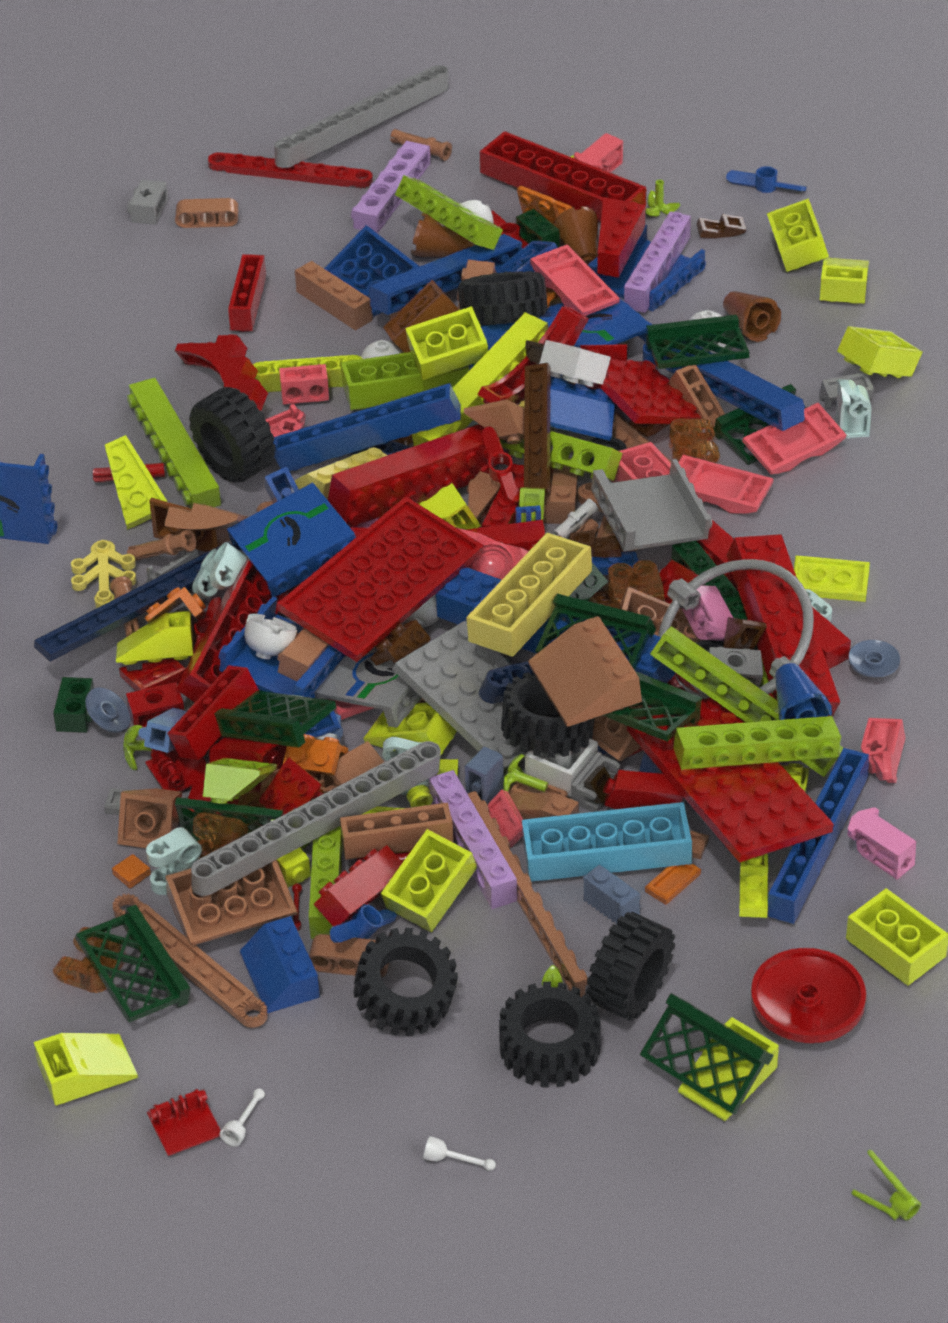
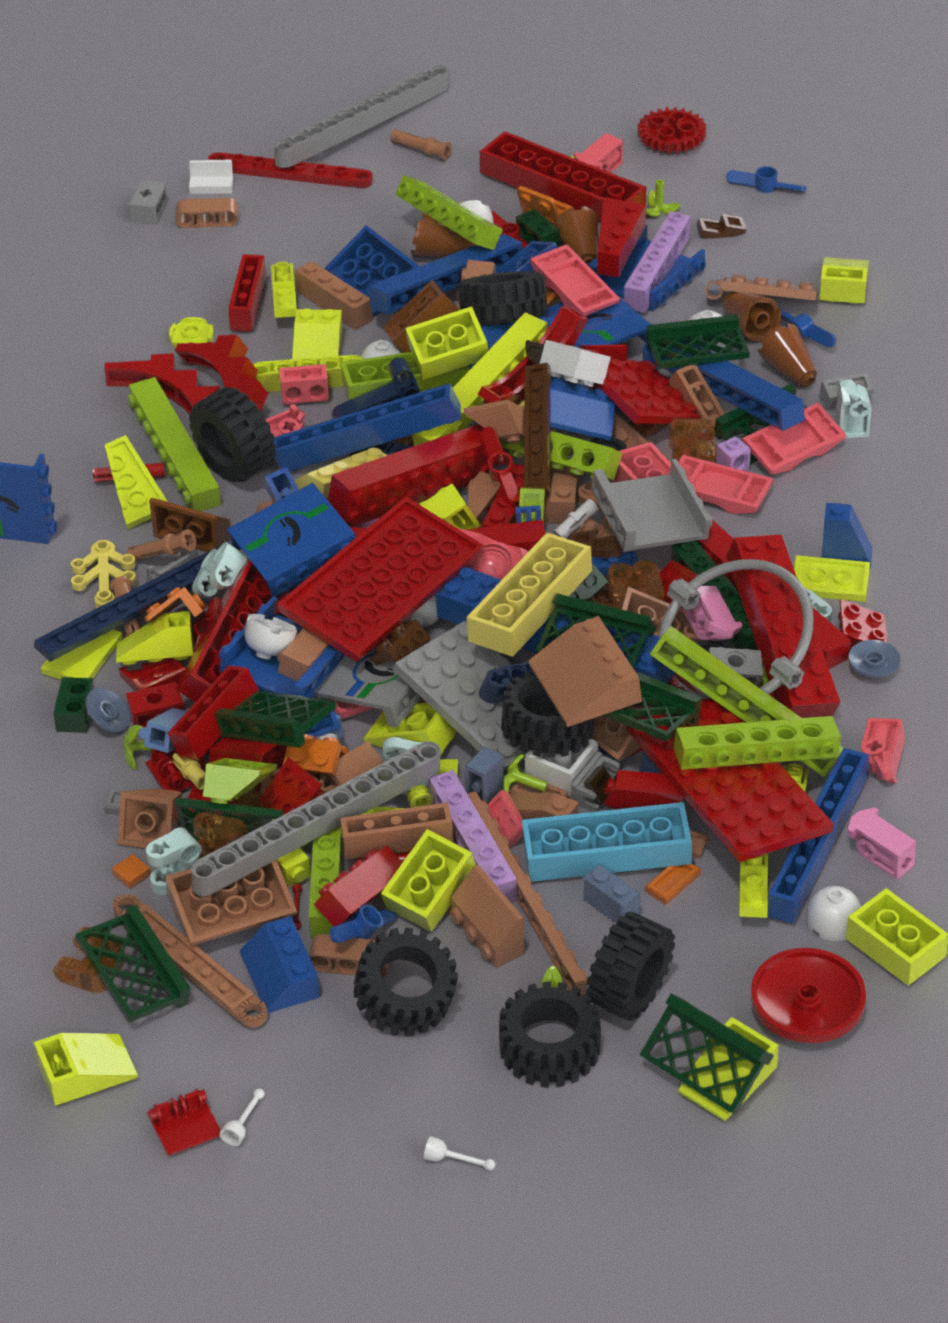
nougat slope [164,503,248,531] -> none
lavender brick [351,141,430,233] -> none
reddish brown slope [723,617,767,650] -> none
neon yellow brick [767,198,829,272] -> none
blue cone [775,663,832,720] -> none
neon yellow brick [837,326,923,378] -> none
lime plant [851,1150,921,1221] -> none
none -> neon yellow tile [41,630,123,680]
none -> red arch [104,353,220,415]
none -> neon yellow tile [169,317,214,348]
none -> light yellow axle [172,753,205,790]
none -> white panel [189,160,234,194]
none -> neon yellow slope [271,262,297,318]
none -> neon yellow slope [292,309,343,359]
none -> dark blue beam [332,358,421,419]
none -> nougat slope [449,865,524,968]
none -> red gear [638,107,706,154]
none -> nougat hinge [705,274,818,300]
none -> lavender brick [716,436,751,471]
none -> dark orange cone [758,323,817,387]
none -> blue piece [780,309,836,347]
none -> white cylinder [806,885,861,941]
none -> blue slope [822,503,872,568]
none -> hinge [838,599,888,649]

